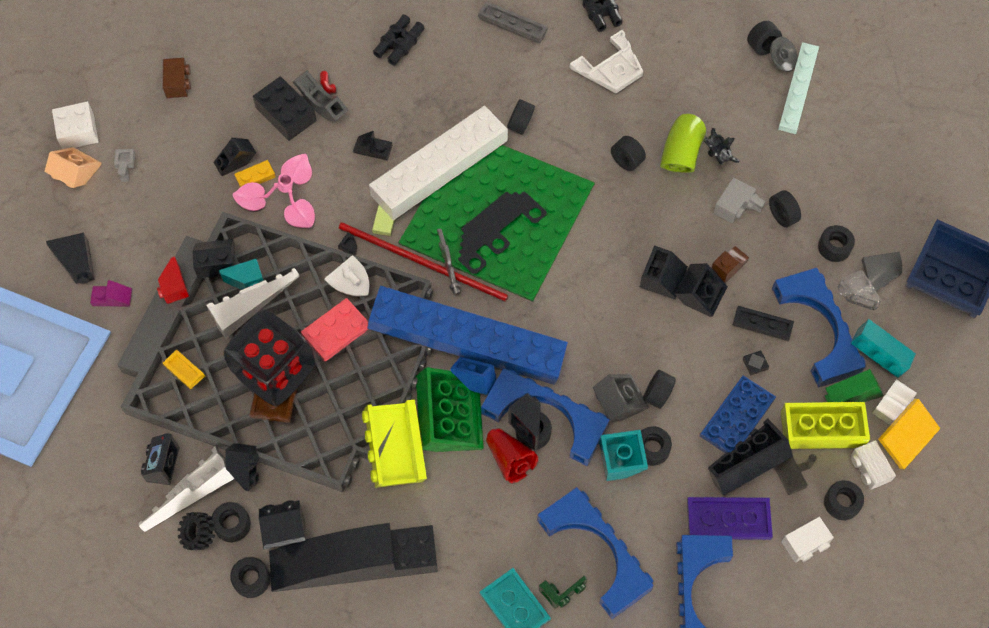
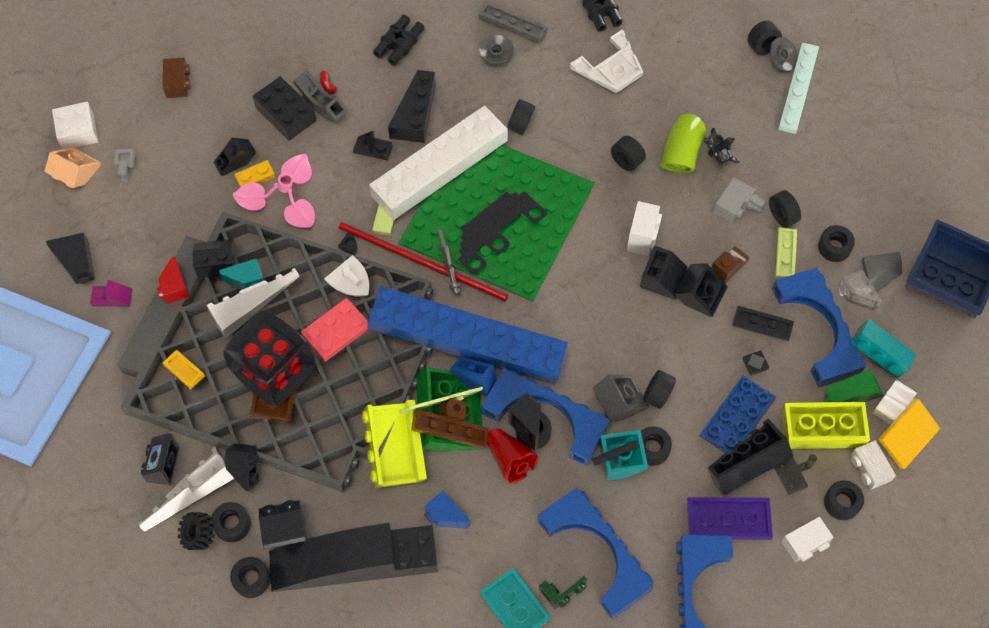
none -> black wedge [388,70,436,143]
none -> yellowish green piece [400,387,483,415]
none -> reddish brown plate [411,399,488,449]
none -> blue slope [424,491,470,529]
none -> dark grey dish [479,35,514,65]
none -> black piece [591,440,638,466]
none -> white brick [627,201,662,256]
none -> yellowish green tile [775,227,797,279]

